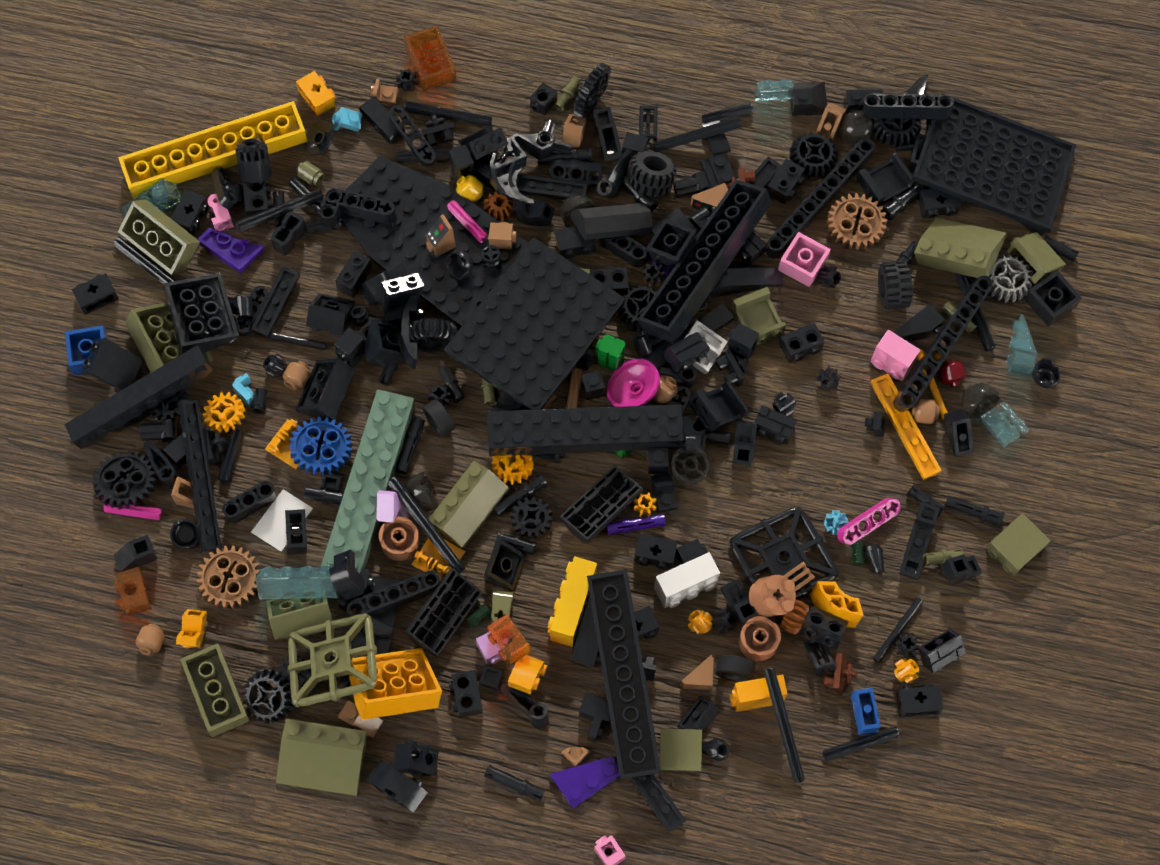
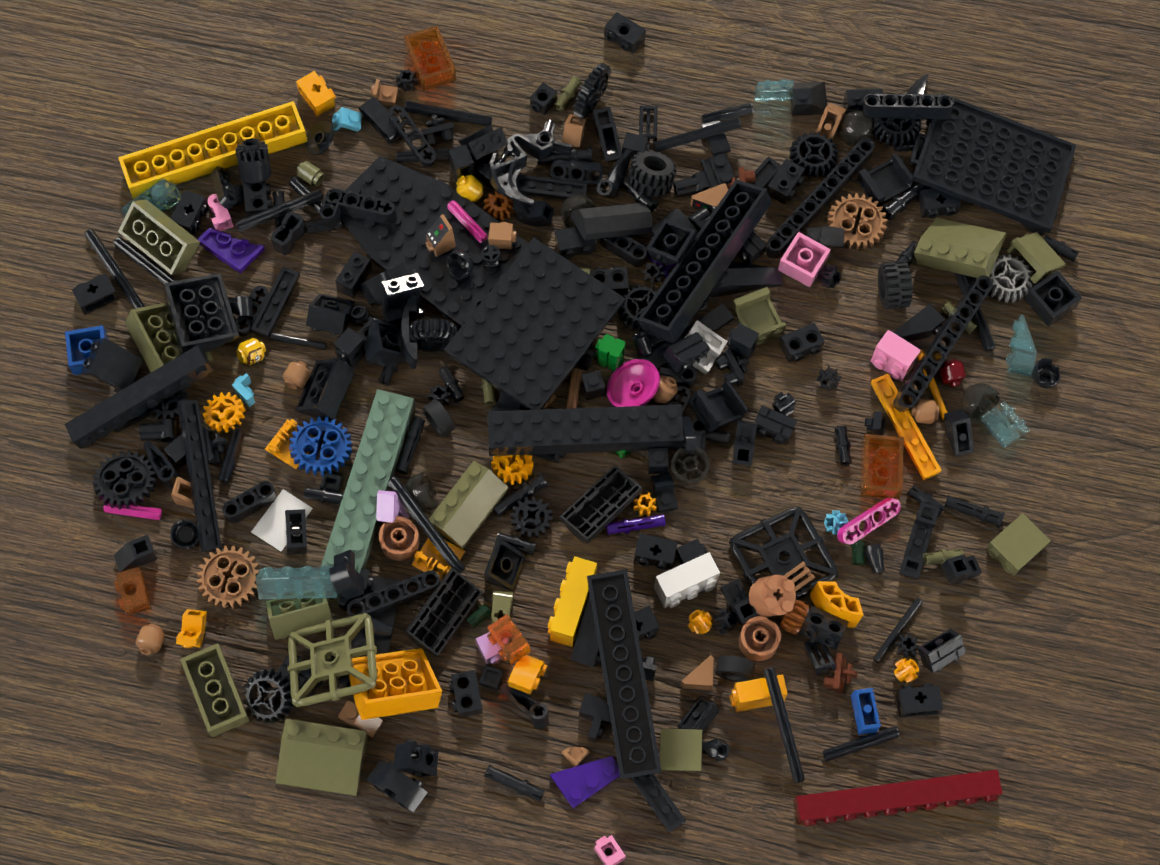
black pin [251,388,268,414] -> none
black gear [263,353,287,378] -> none
none -> black axle [85,229,145,309]
none -> yellow head [236,338,266,366]
none -> black brick [604,12,646,54]
none -> dark red brick [794,769,1003,827]
none -> black slope [807,226,845,247]
none -> black pin [835,426,852,466]
none -> clear orange brick [860,434,904,499]

